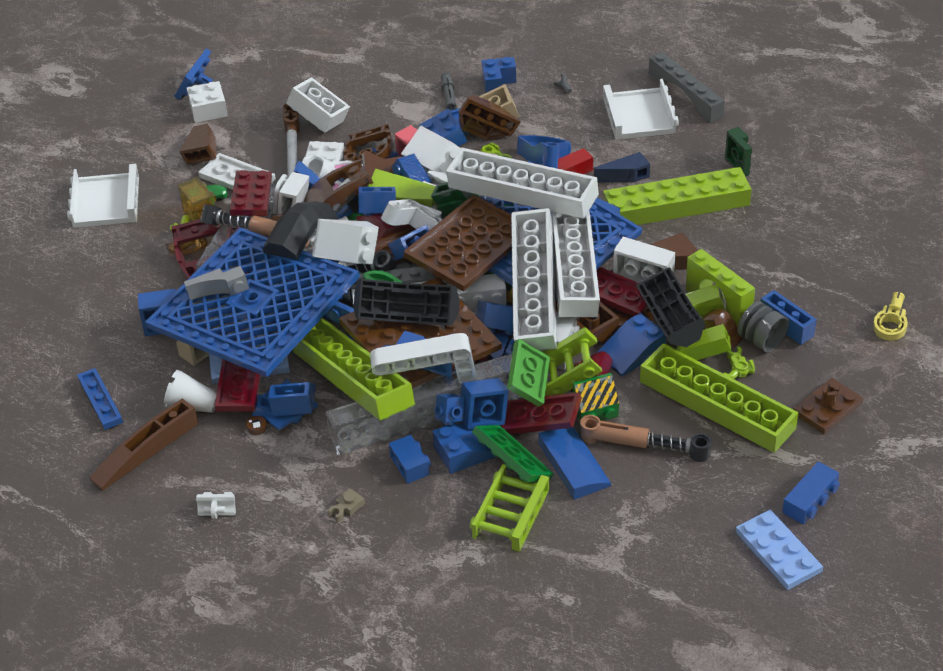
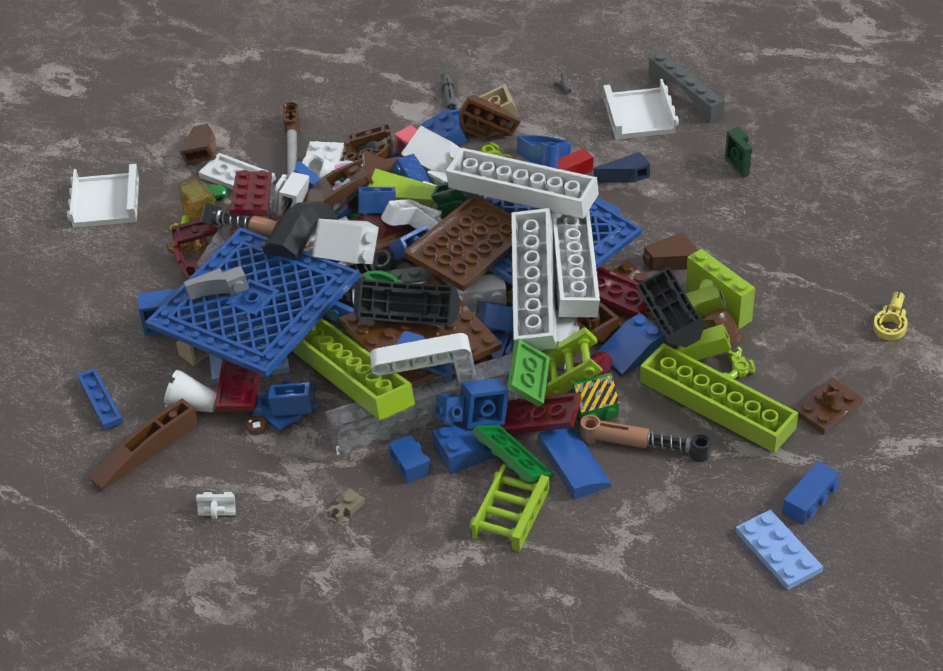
blue plate [174,48,213,100] -> none
white brick [187,81,228,123] -> none
white brick [286,77,350,133] -> none
blue brick [481,57,516,93] -> none
lime brick [603,167,752,225] -> none
white brick [613,237,675,283] -> none
dark grey wheel [737,301,789,352] -> none
blue brick [760,290,817,345] -> none

